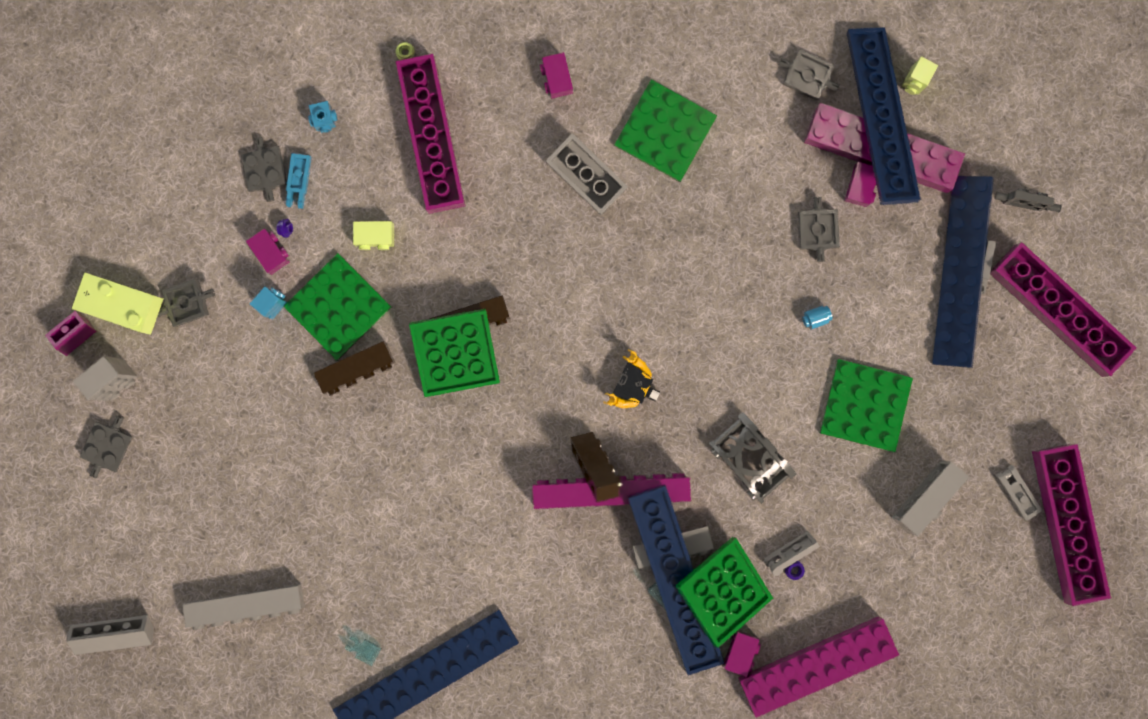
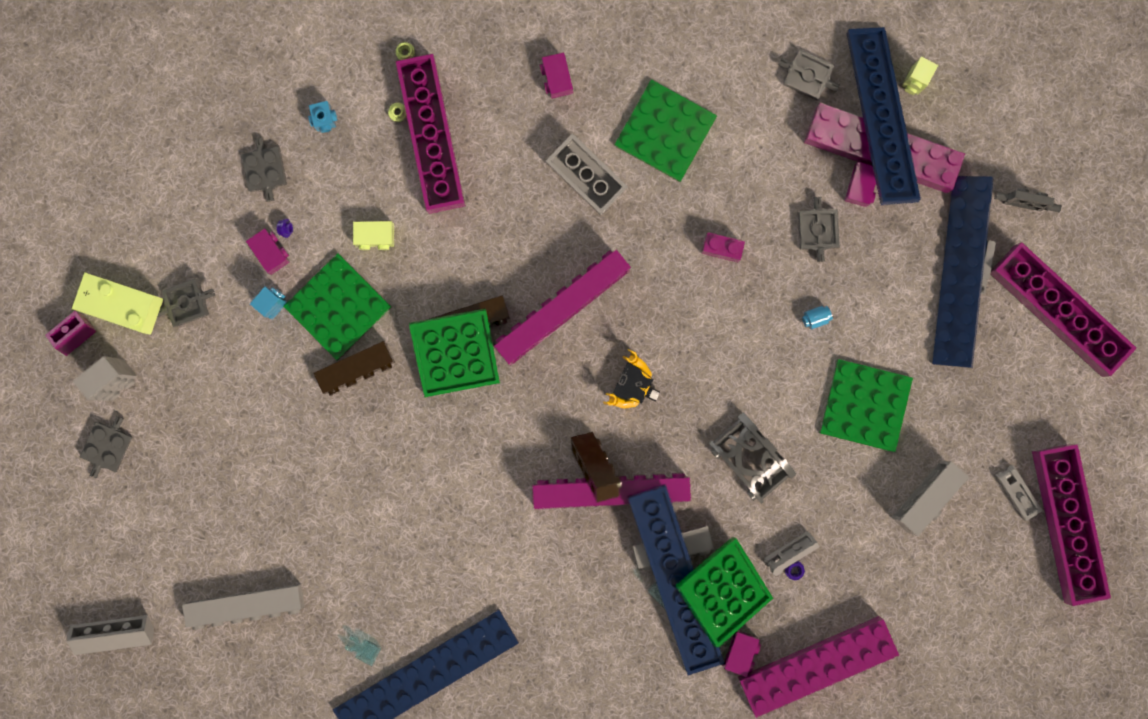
dark azure hinge [286,153,312,209] -> none
none -> yellowish green plate [388,103,407,122]
none -> magenta brick [494,249,631,366]
none -> magenta brick [701,232,745,263]

